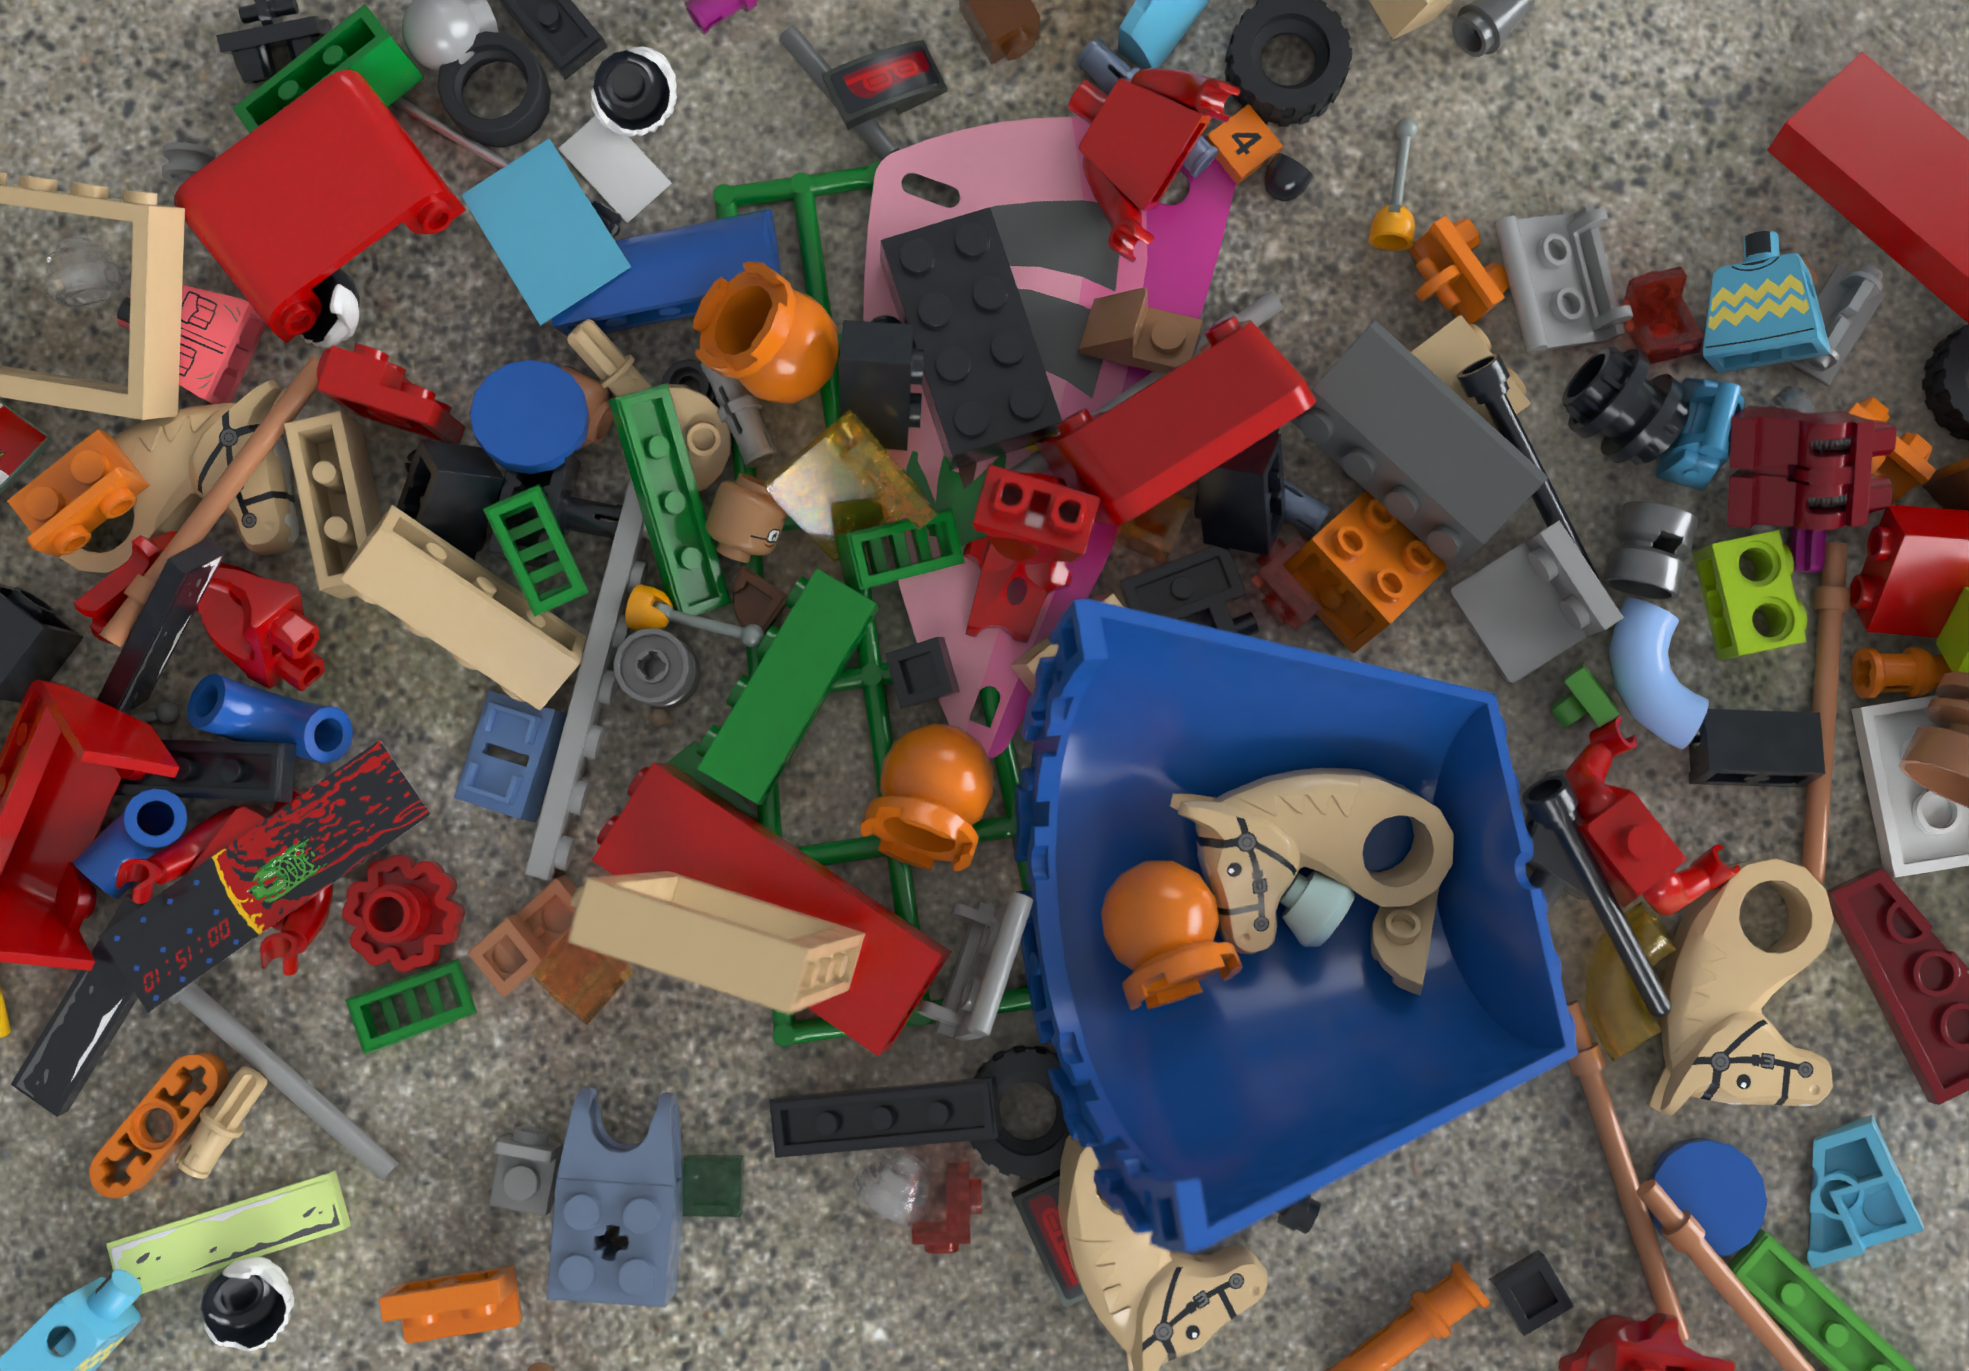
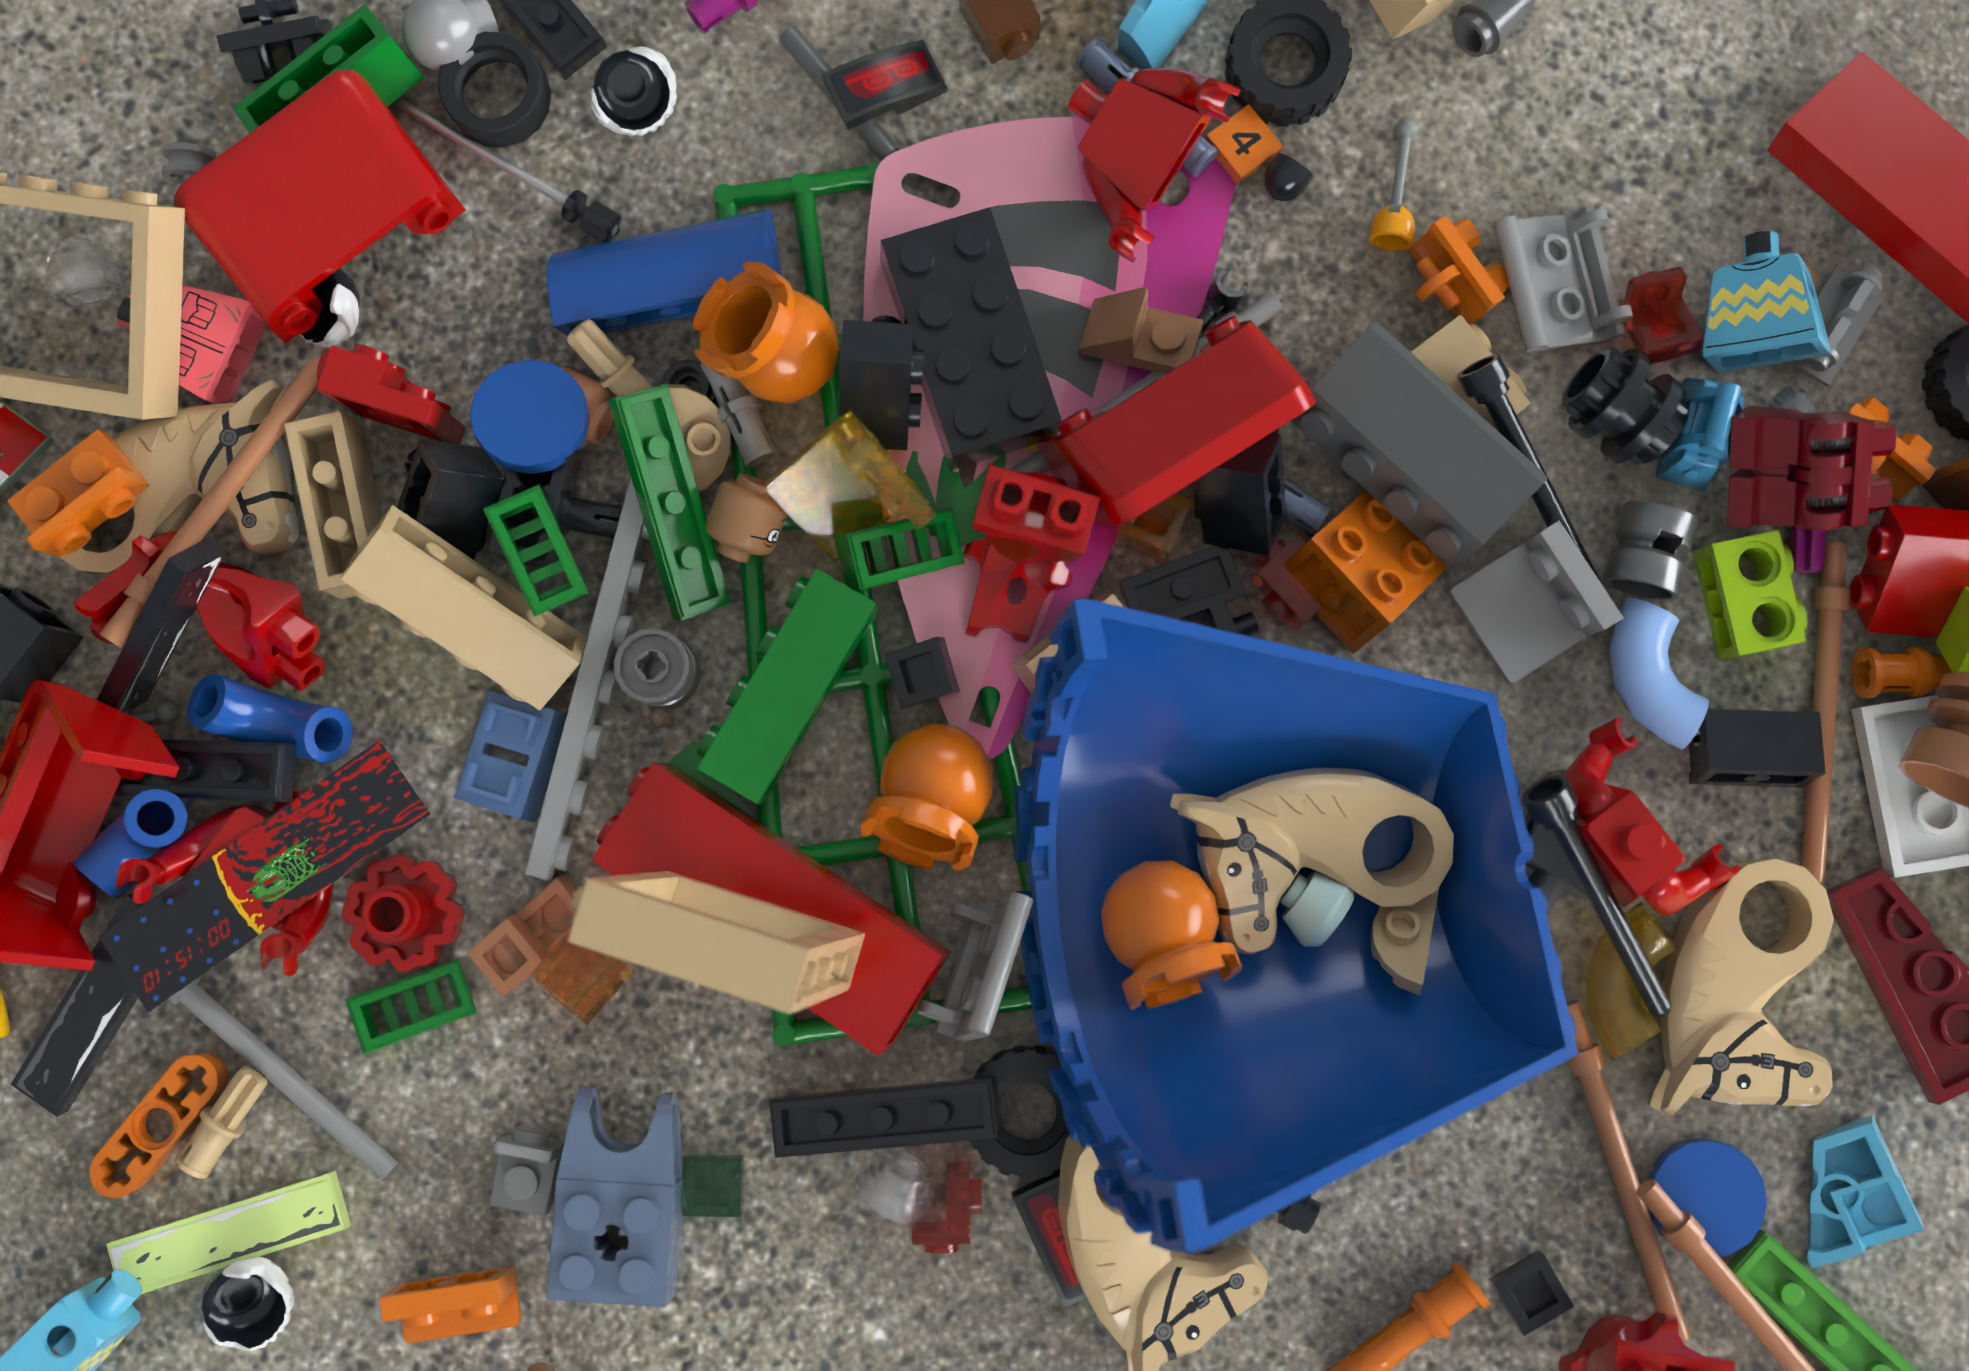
medium azure sticker [461,138,631,326] -> none
white sticker [558,116,672,223] -> none
hinge [625,584,764,647] -> none
reddish brown tile [733,565,788,636] -> none
bright green tile [1550,662,1619,729] -> none
none -> black hand [1197,269,1248,333]

